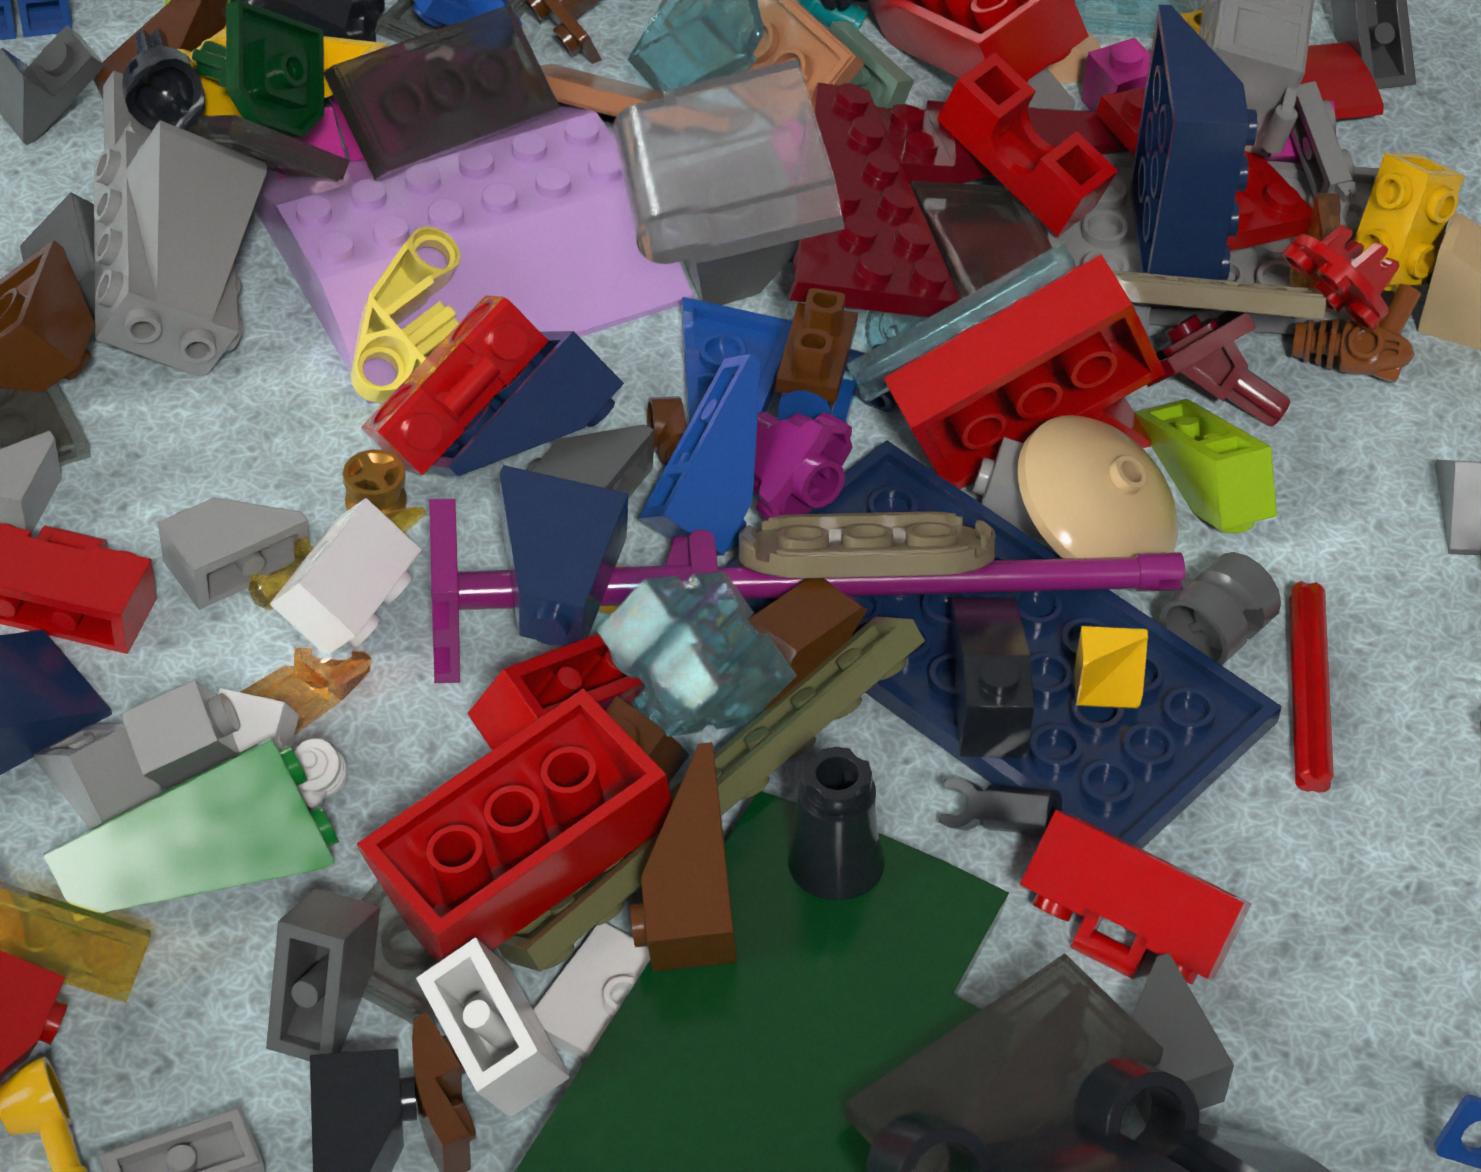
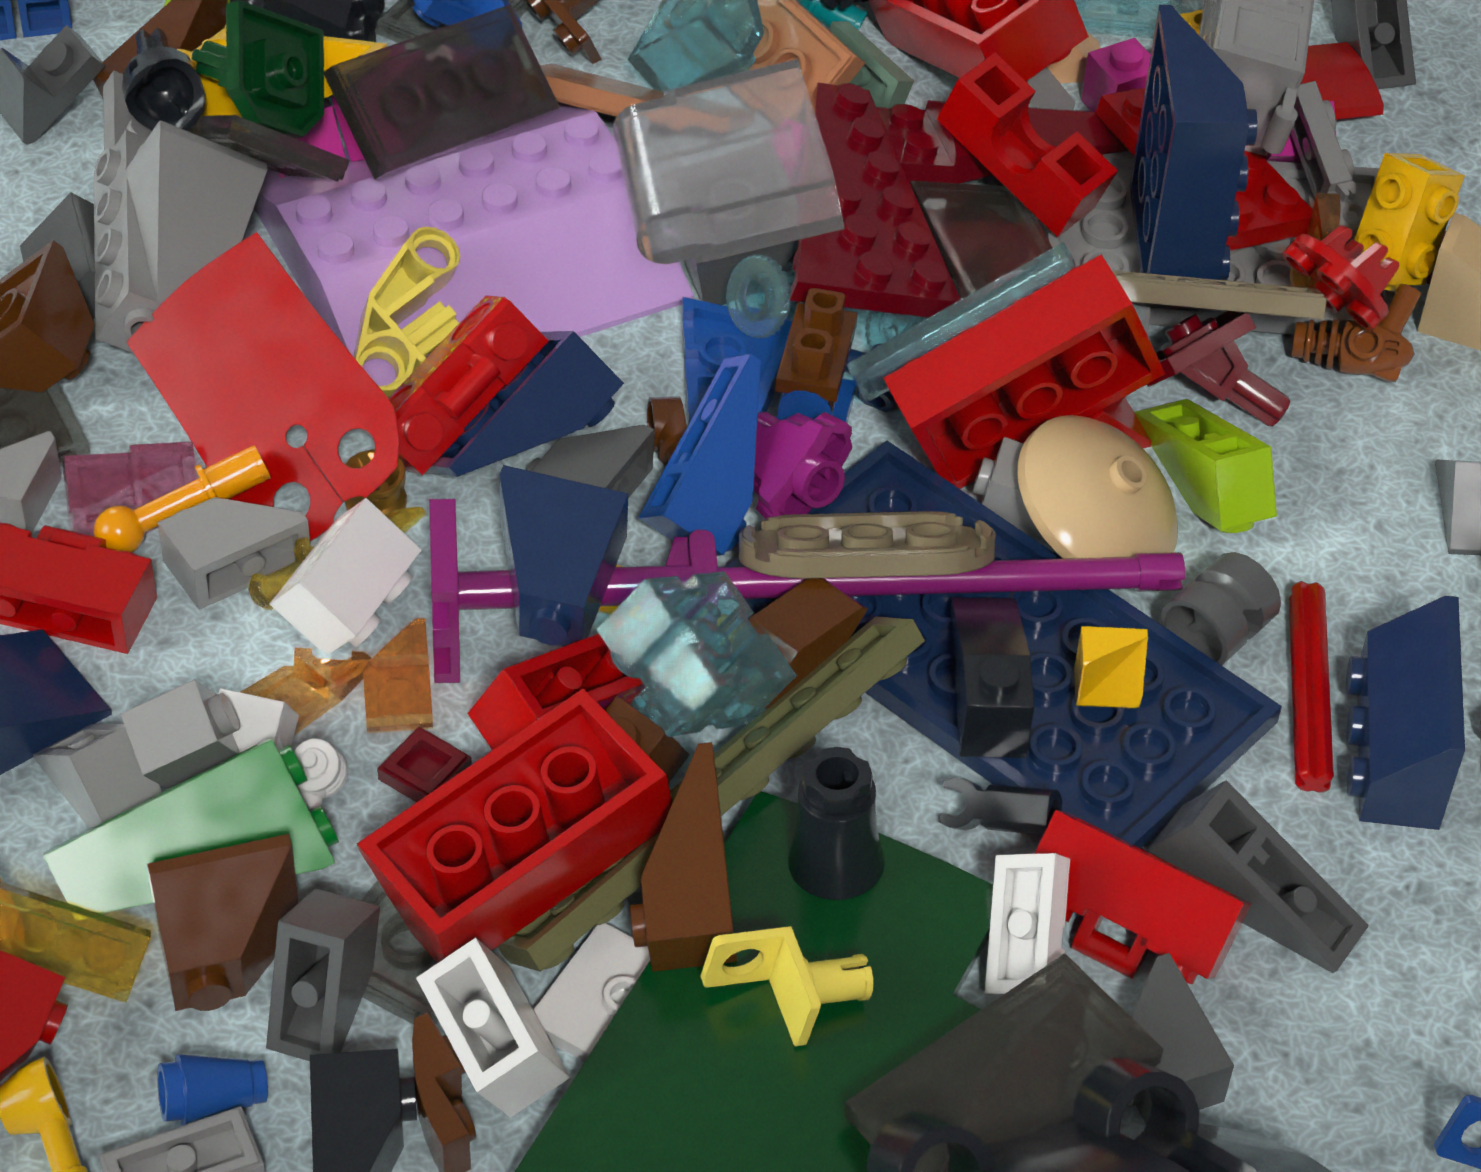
none -> clear pink slope [62,441,197,536]
none -> light orange pin [94,445,271,553]
none -> red piece [126,232,399,542]
none -> reddish brown slope [147,834,298,1011]
none -> blue cone [157,1054,268,1126]
none -> clear orange slope [363,618,433,733]
none -> dark red tile [377,726,472,802]
none -> light yellow bracket [700,926,873,1046]
none -> clear light blue hose [726,254,805,339]
none -> white hinge [984,853,1070,998]
none -> dark grey slope [1149,780,1369,973]
none -> dark blue slope [1346,595,1465,830]

